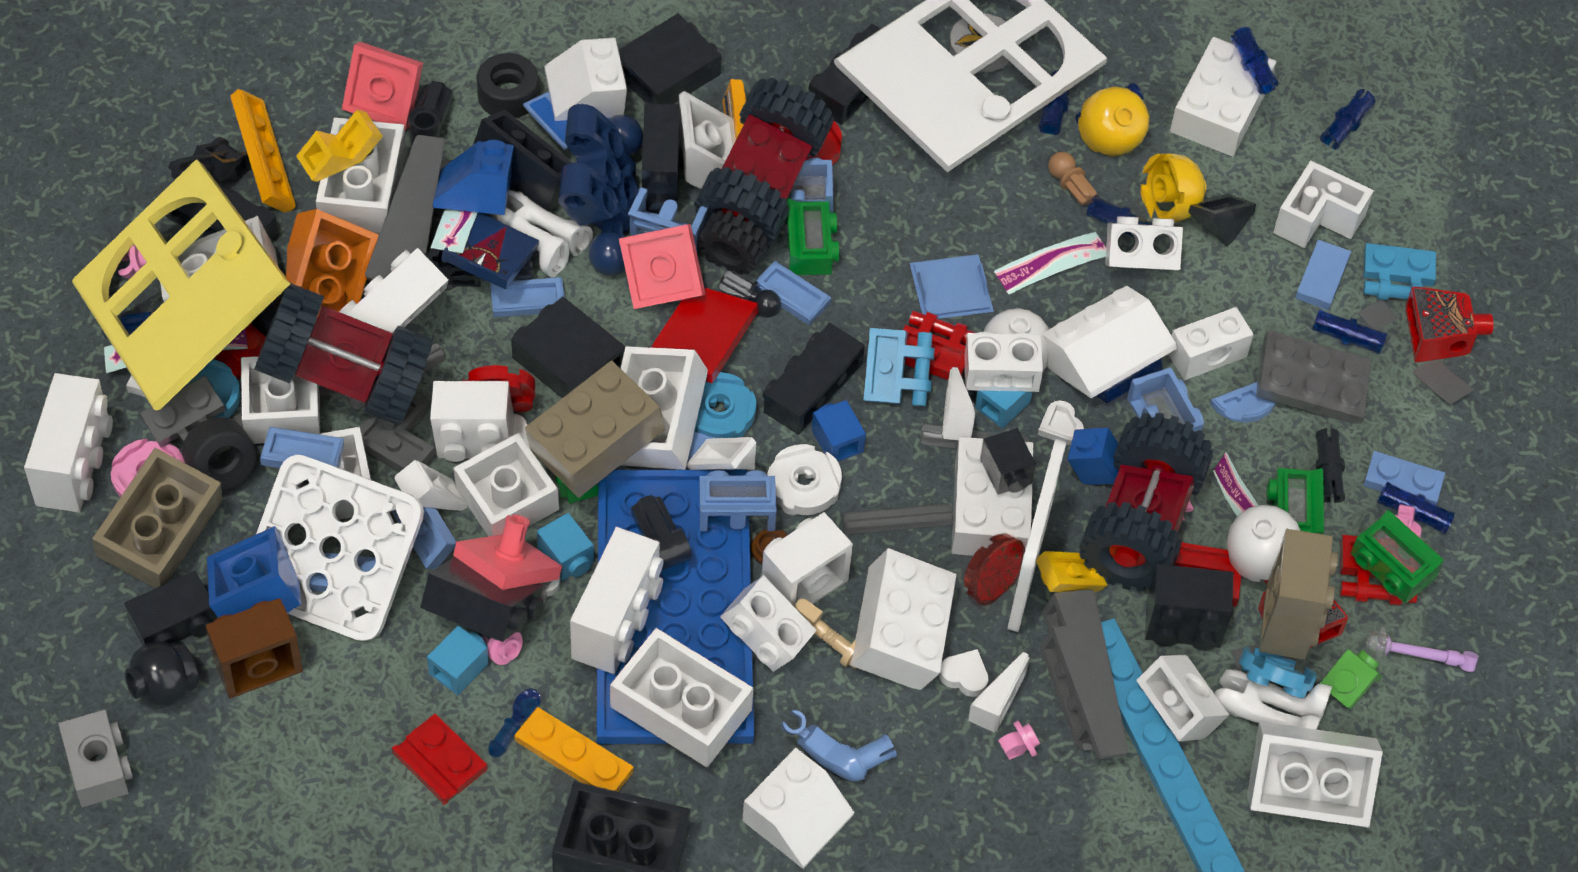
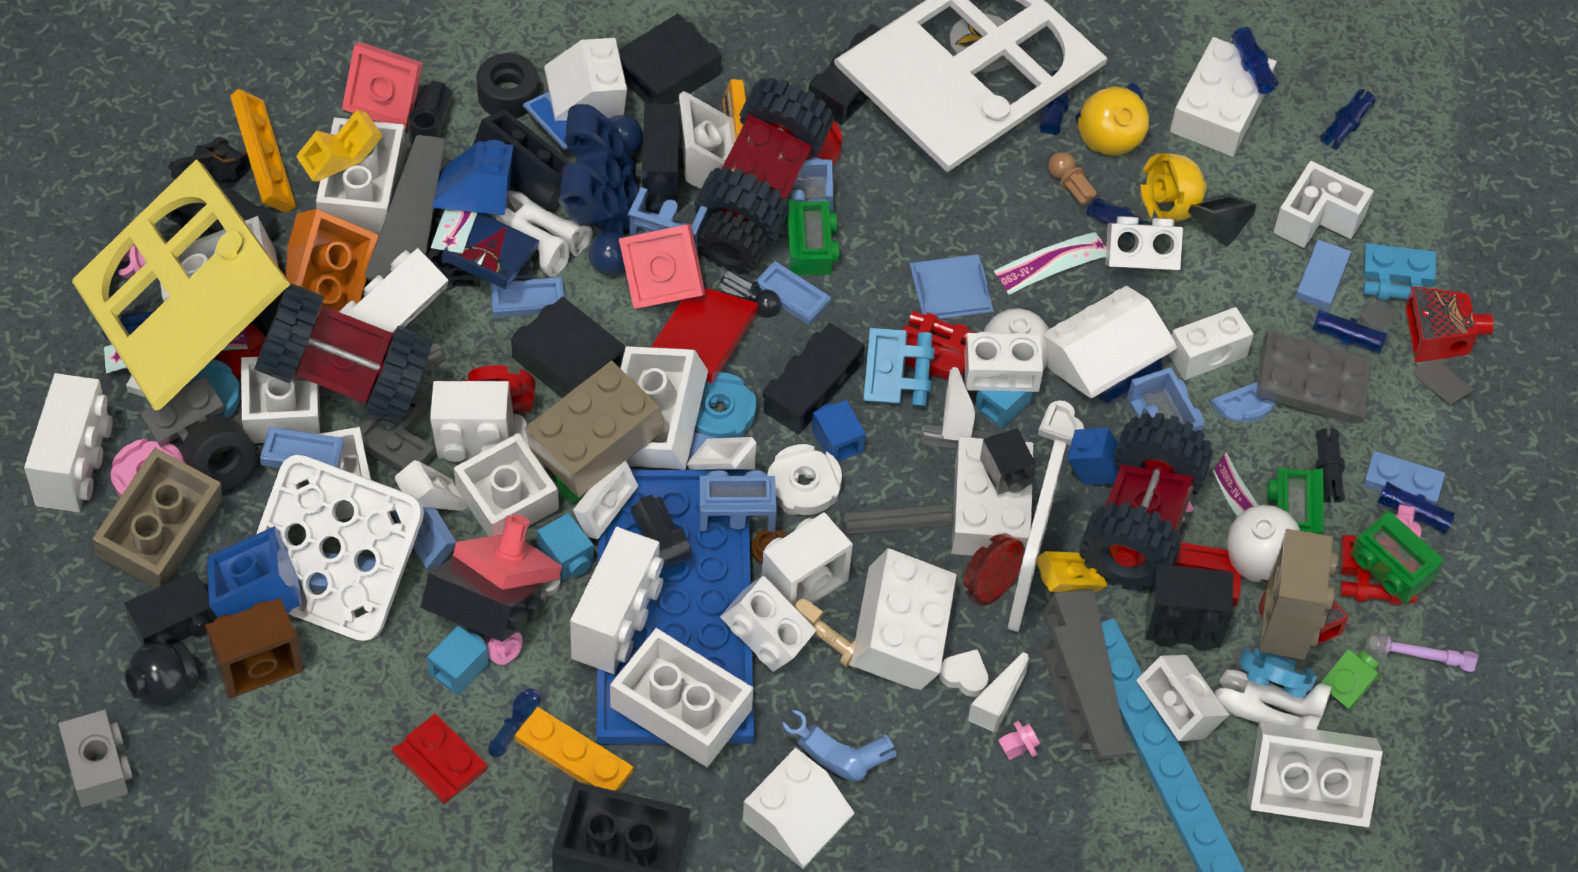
none -> white plate [573,461,638,539]

